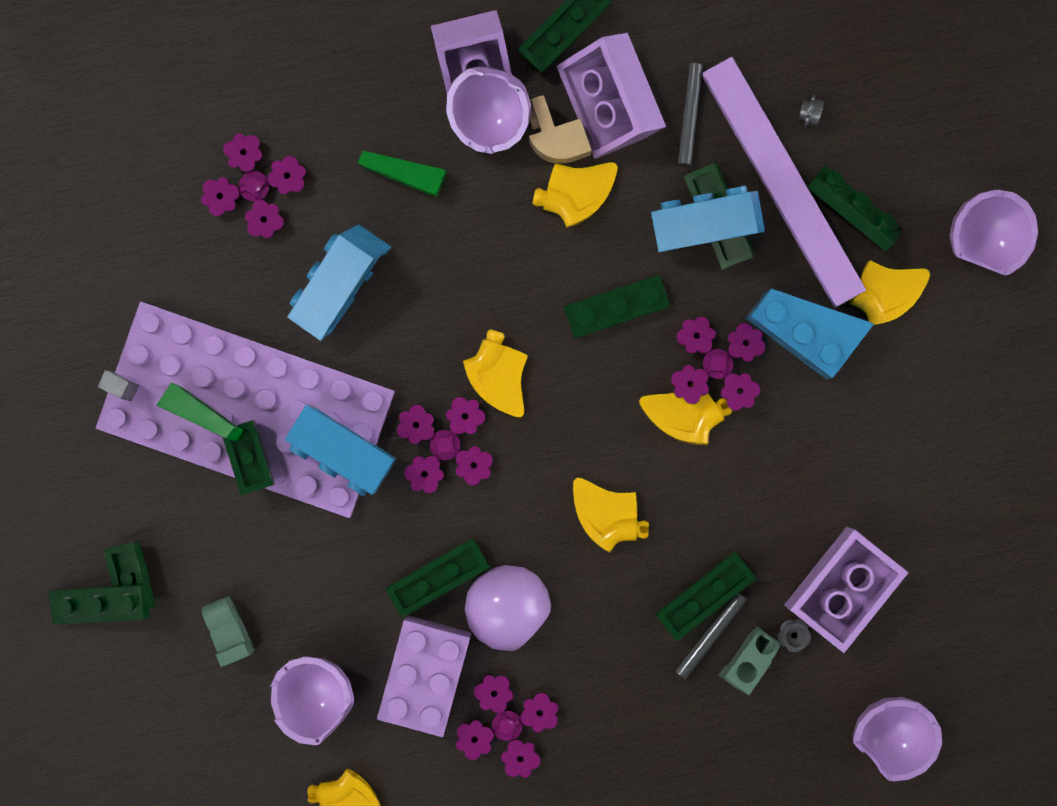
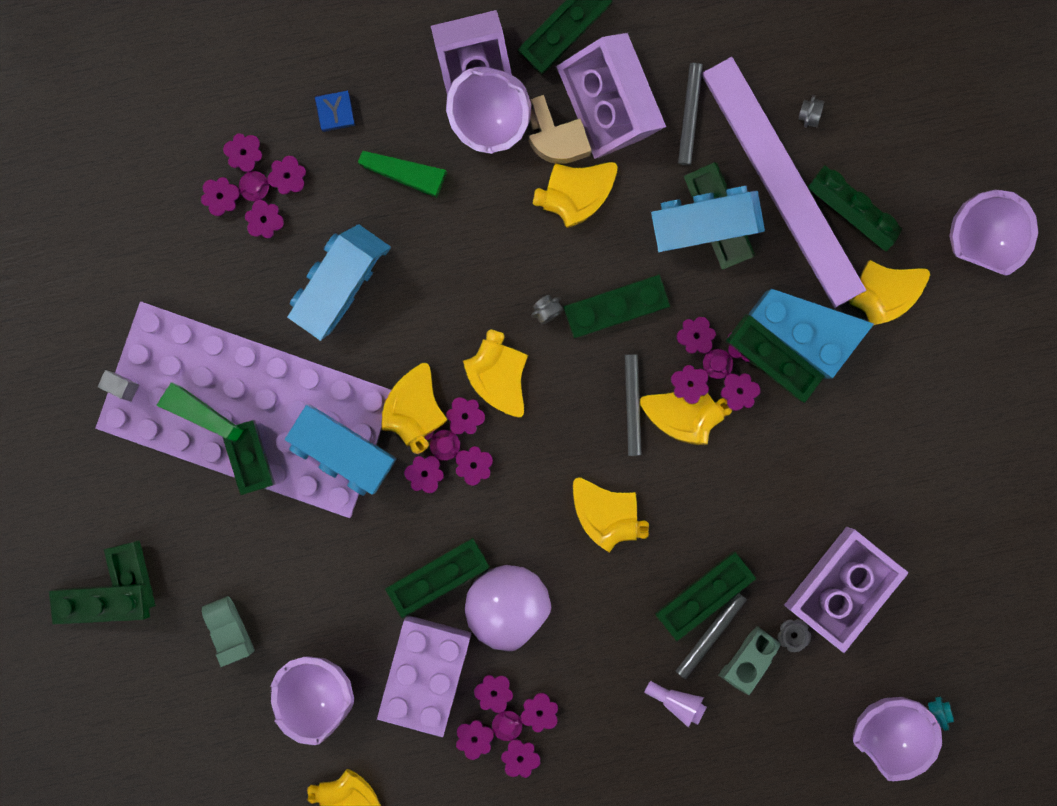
none -> blue tile [315,91,355,132]
none -> yellow arm [382,363,447,454]
none -> flat silver plate [532,295,564,325]
none -> dark grey piece [625,354,642,456]
none -> lavender cone [644,681,707,728]
none -> dark green plate [725,314,825,403]
none -> teal plate [928,696,954,731]

